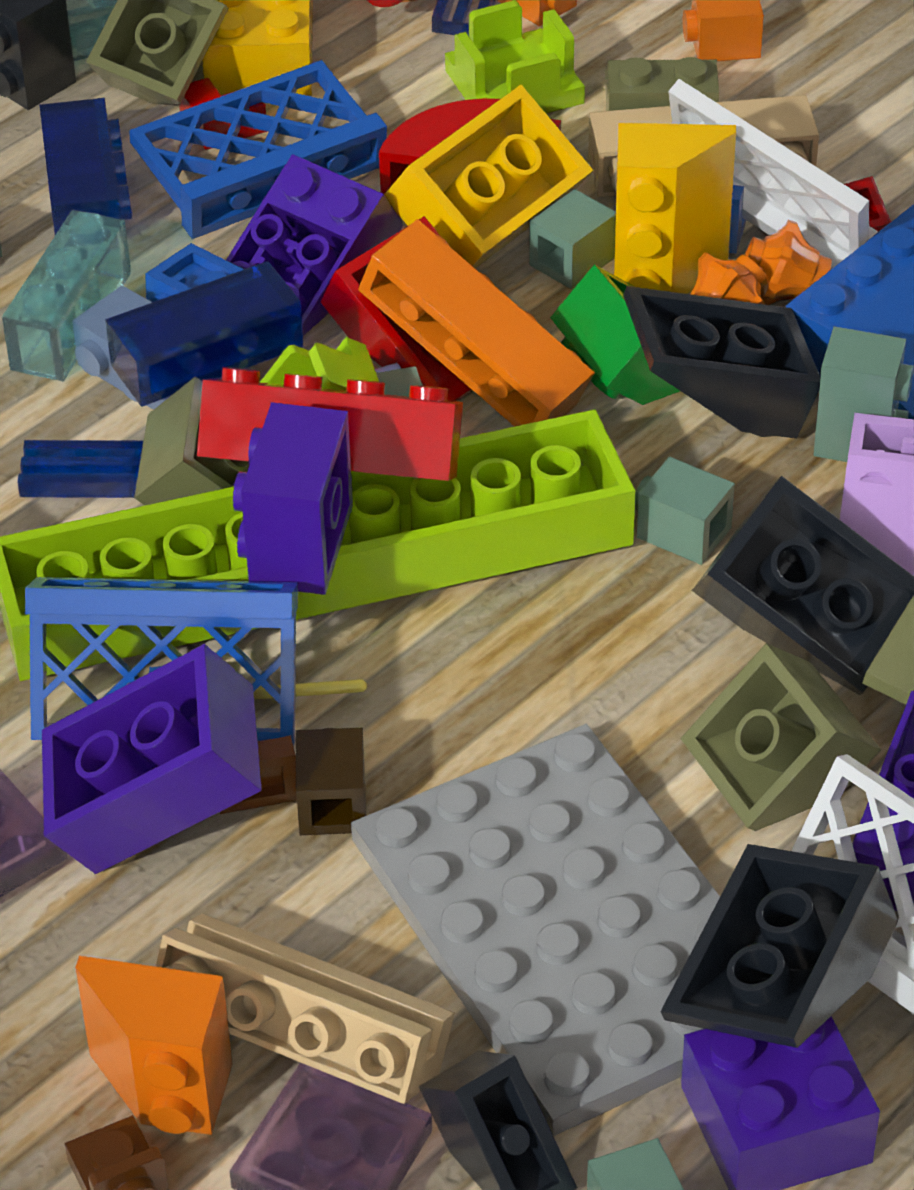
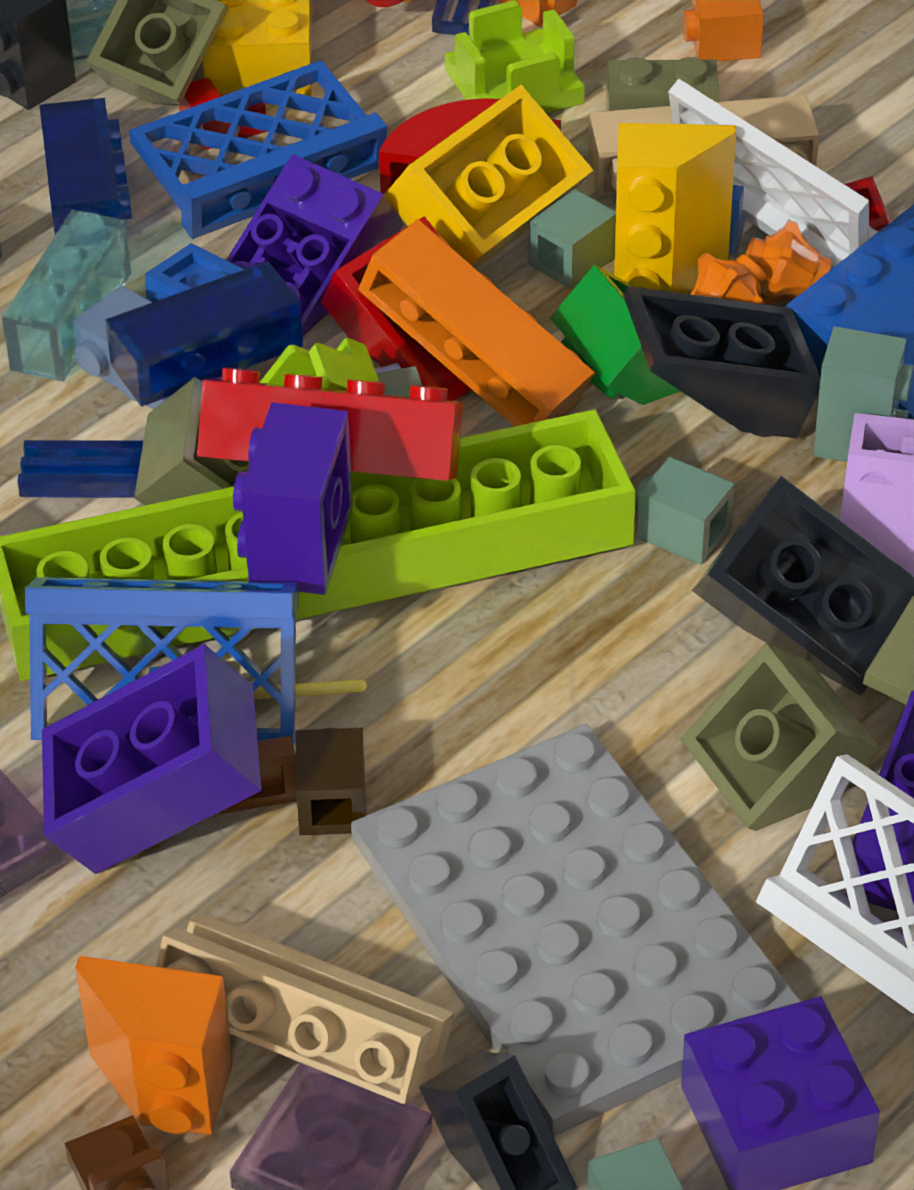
black slope [660,844,898,1048] -> none

